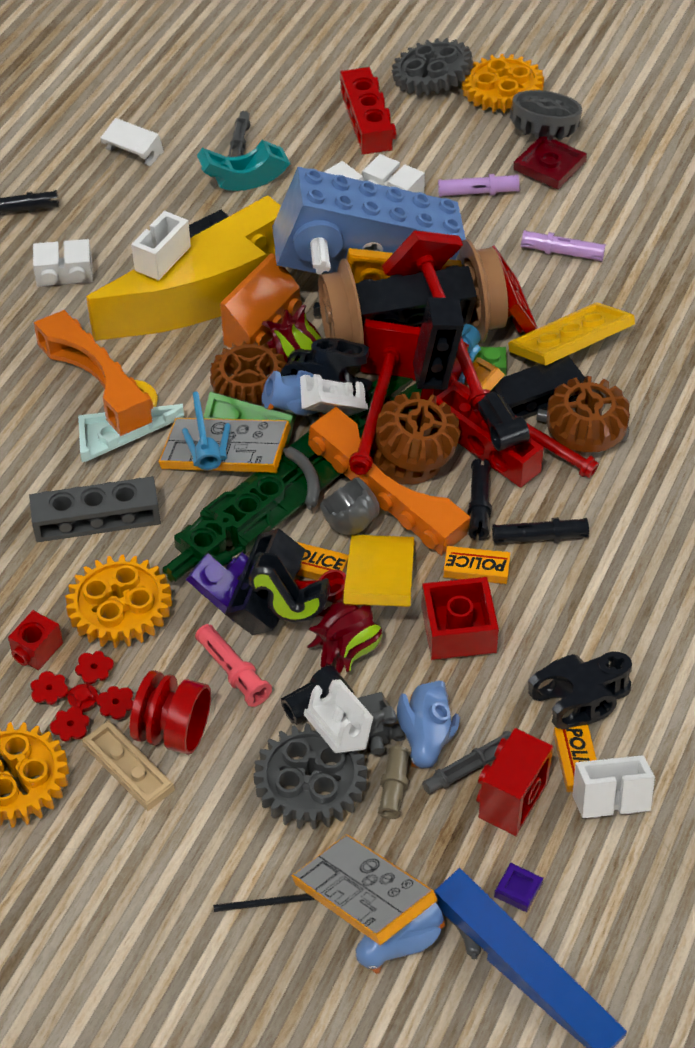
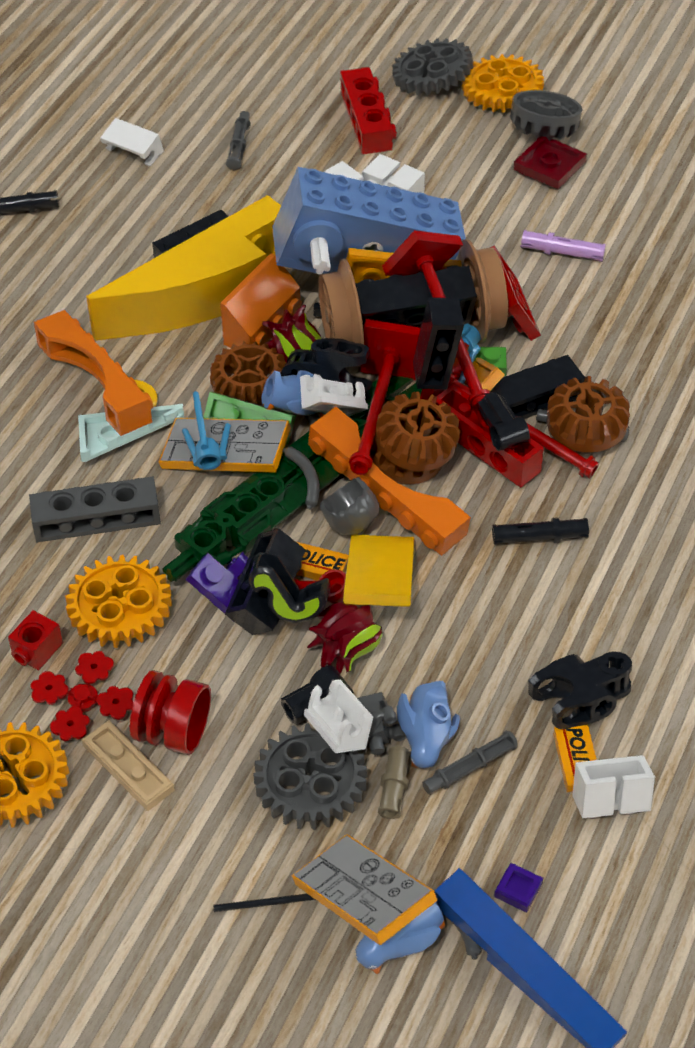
white piece [33,239,93,287] -> none
white piece [131,211,191,281] -> none
coral pin [195,624,272,707] -> none
teal arch [197,140,290,191] -> none
red brick [421,577,499,660] -> none
lavender pin [438,174,520,197] -> none
light orange tile [443,546,510,584] -> none
black pin [467,458,492,540] -> none
red brick [476,728,553,836] -> none
yellow tile [508,302,635,366] -> none

